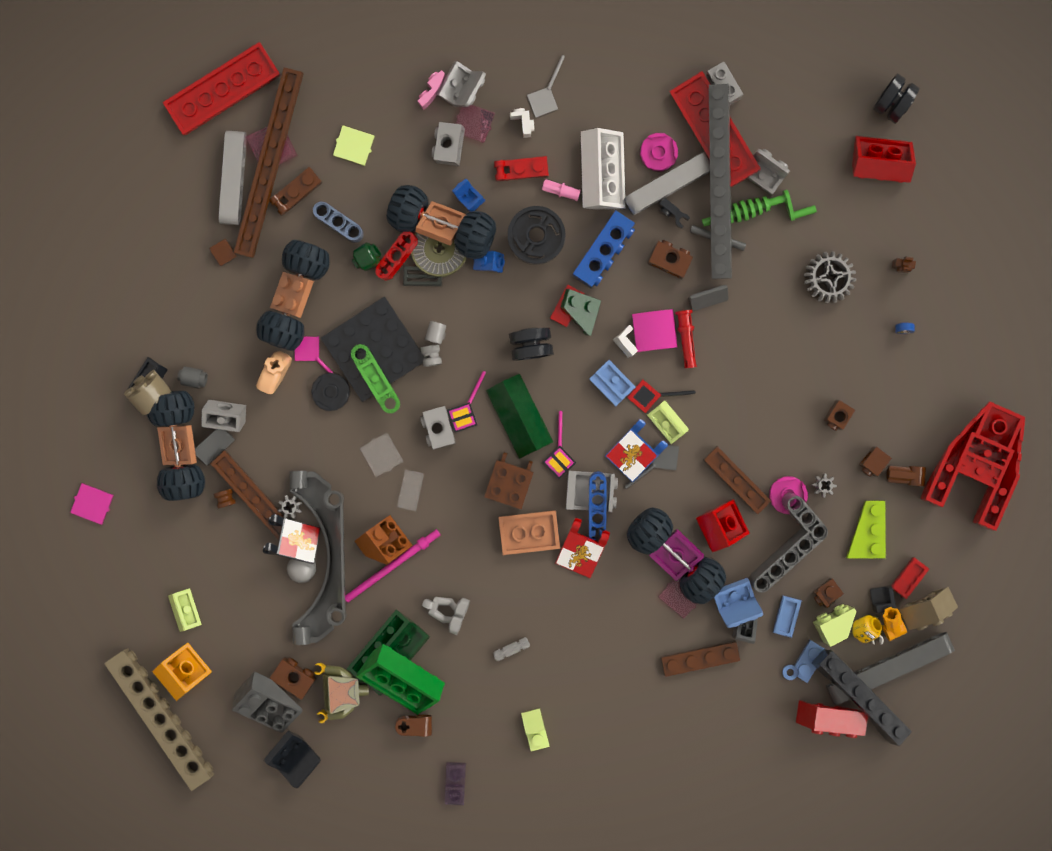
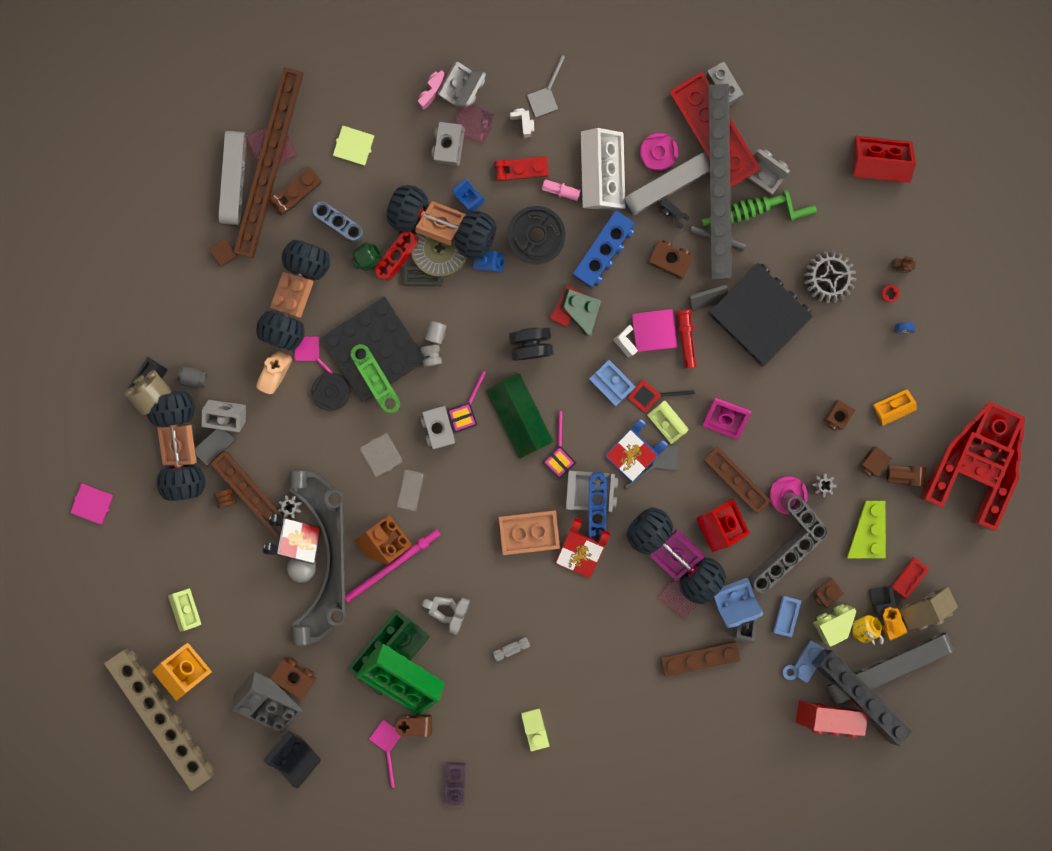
red plate [162,42,281,136] -> none
torso [314,663,369,723] -> none
reddish brown container [484,452,534,509] -> none
black wheel [873,73,920,124] -> none
none -> dark pink piece [369,719,401,788]
none -> dark pink slope [702,398,752,440]
none -> black panel [708,263,813,367]
none -> light orange slope [873,389,917,426]
none -> red bush [881,285,900,302]

